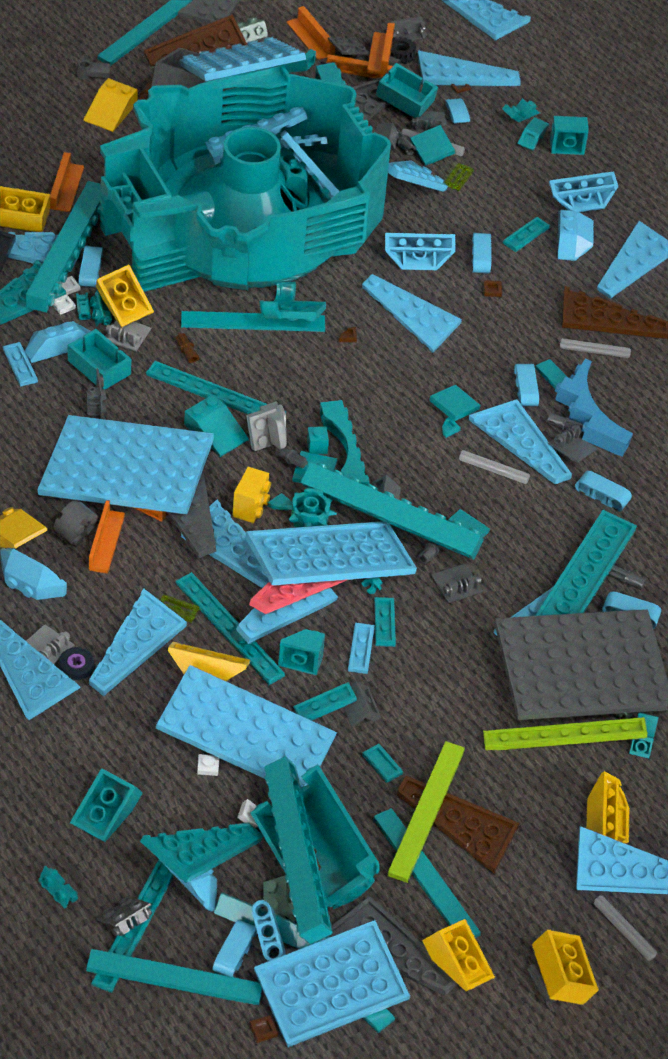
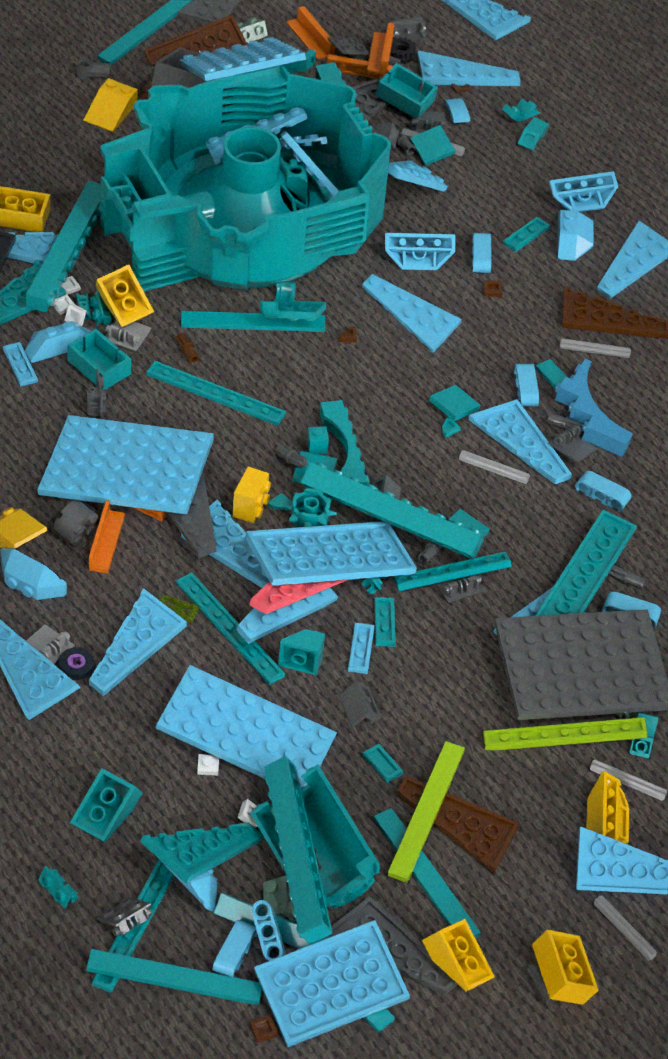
orange panel [50,152,84,212] -> none
medium azure beam [79,246,103,288] -> none
yellow wedge [168,642,250,681] -> none
teal slope [184,394,249,457] -> none
light grey piece [246,402,287,451] -> none
teal tile [293,682,357,721] -> none
clear neon green tile [444,163,473,191] -> none
teal brick [550,116,589,155] -> none
none -> white tile [64,303,87,326]
none -> teal tile [394,552,512,591]
none -> light grey axle [590,759,667,801]

